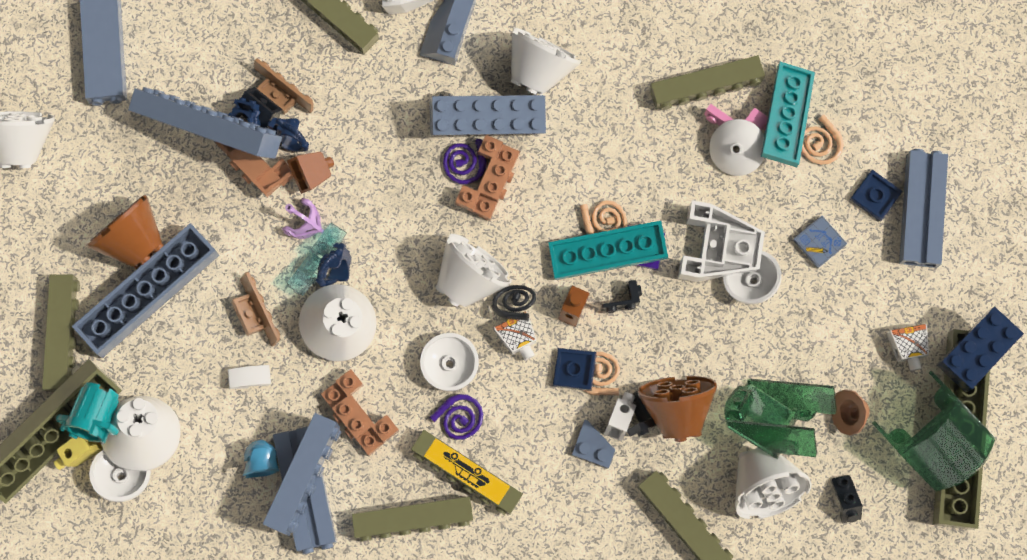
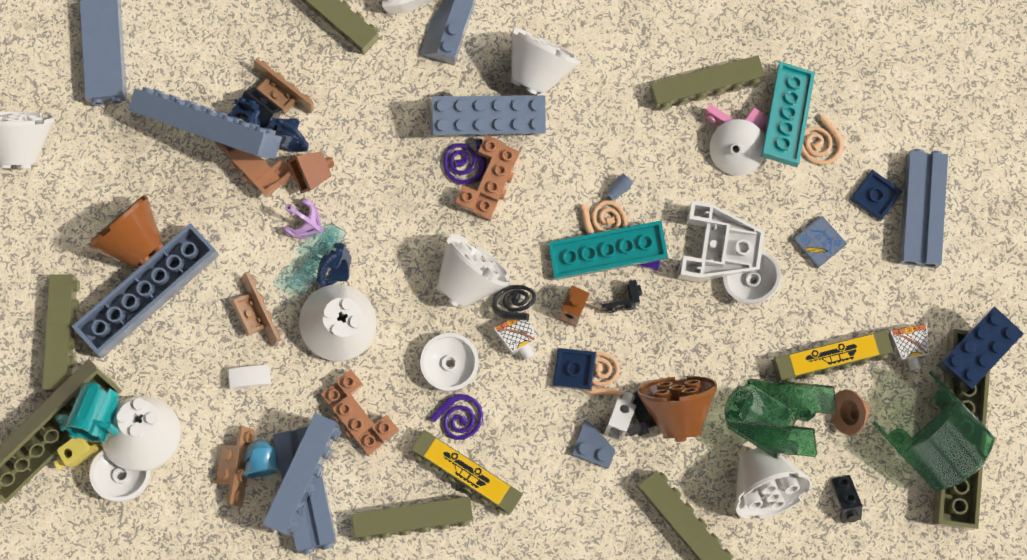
none -> medium nougat bracket [215,426,254,507]
none -> sand blue cone [606,173,633,201]
none -> brick [772,330,893,384]

